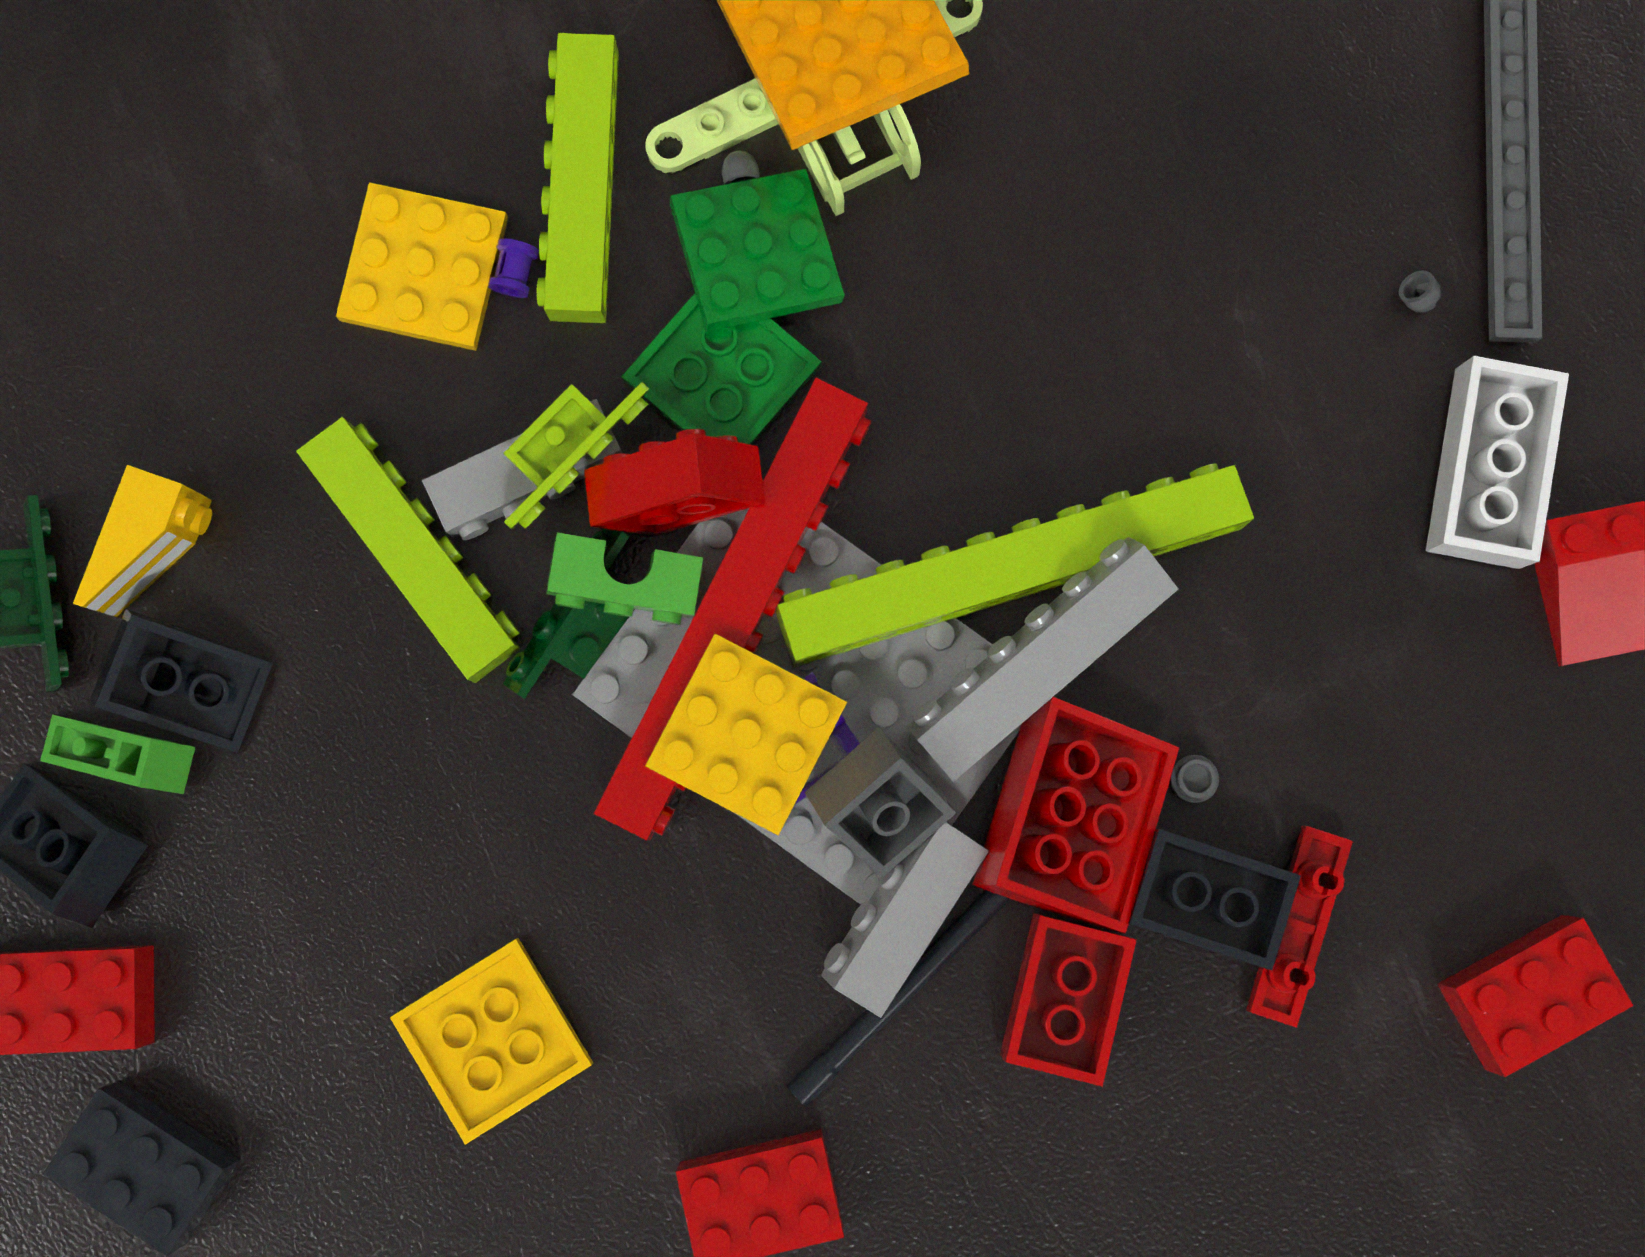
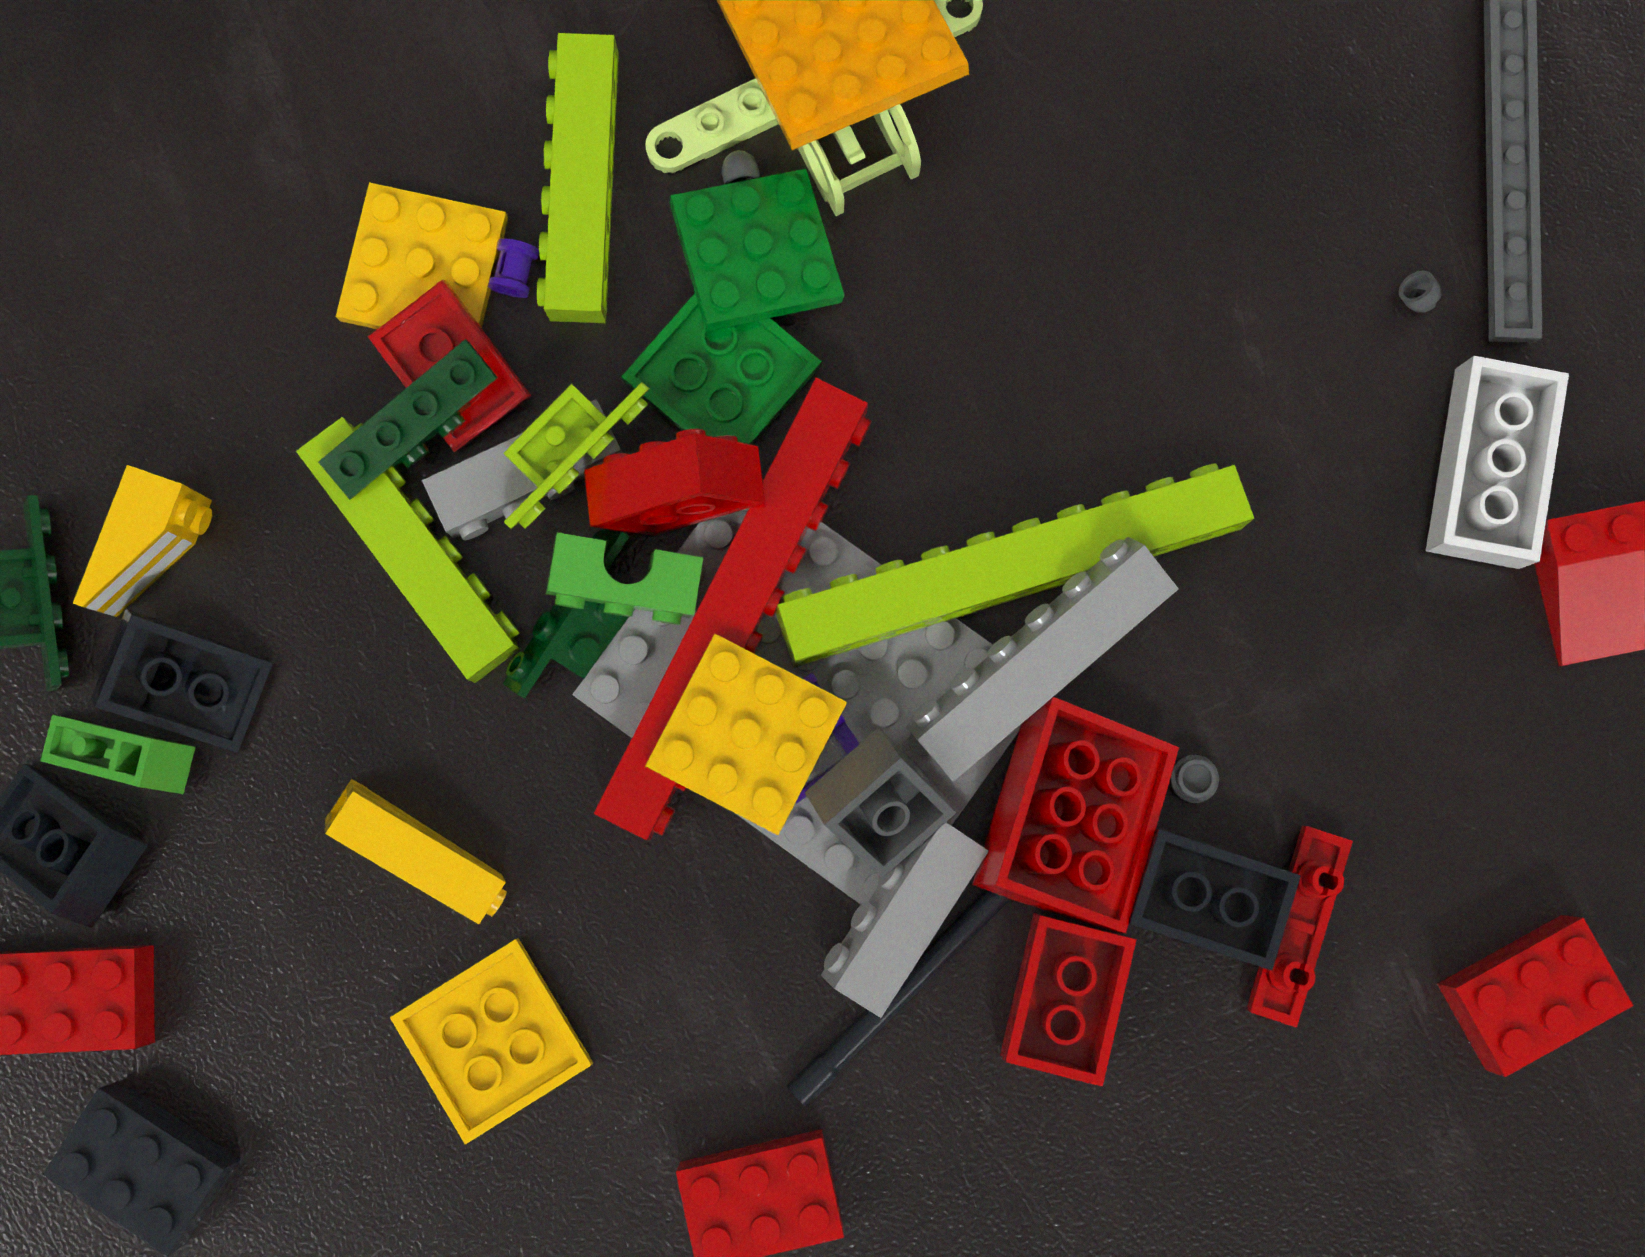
none -> dark green bracket [318,339,498,500]
none -> yellow slope [325,778,507,924]
none -> red tile [368,280,531,452]

